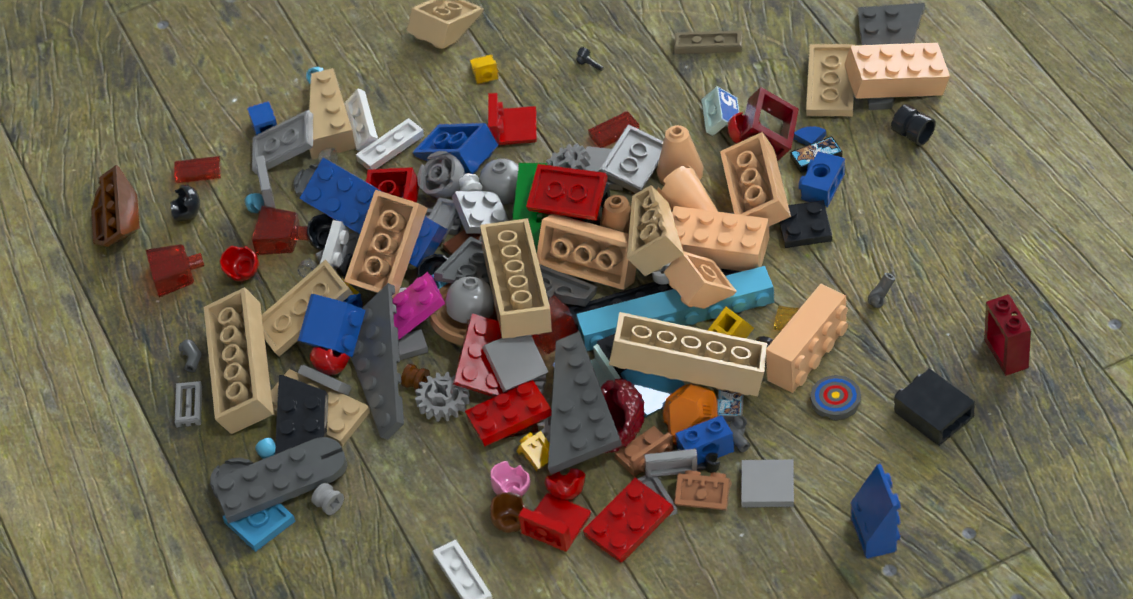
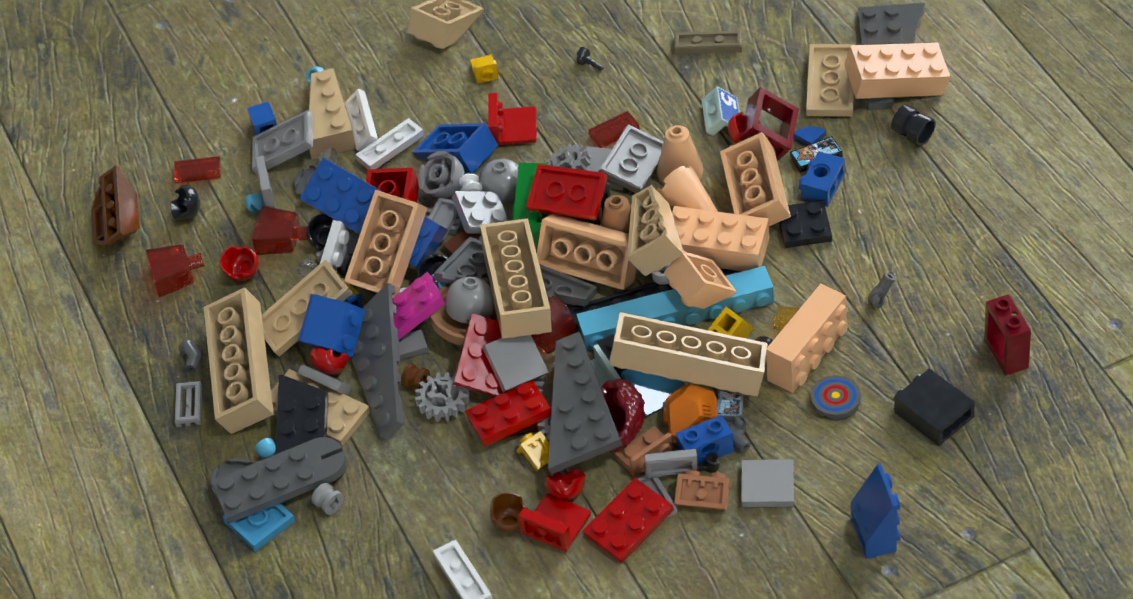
bright pink hair [490,461,530,496] -> none

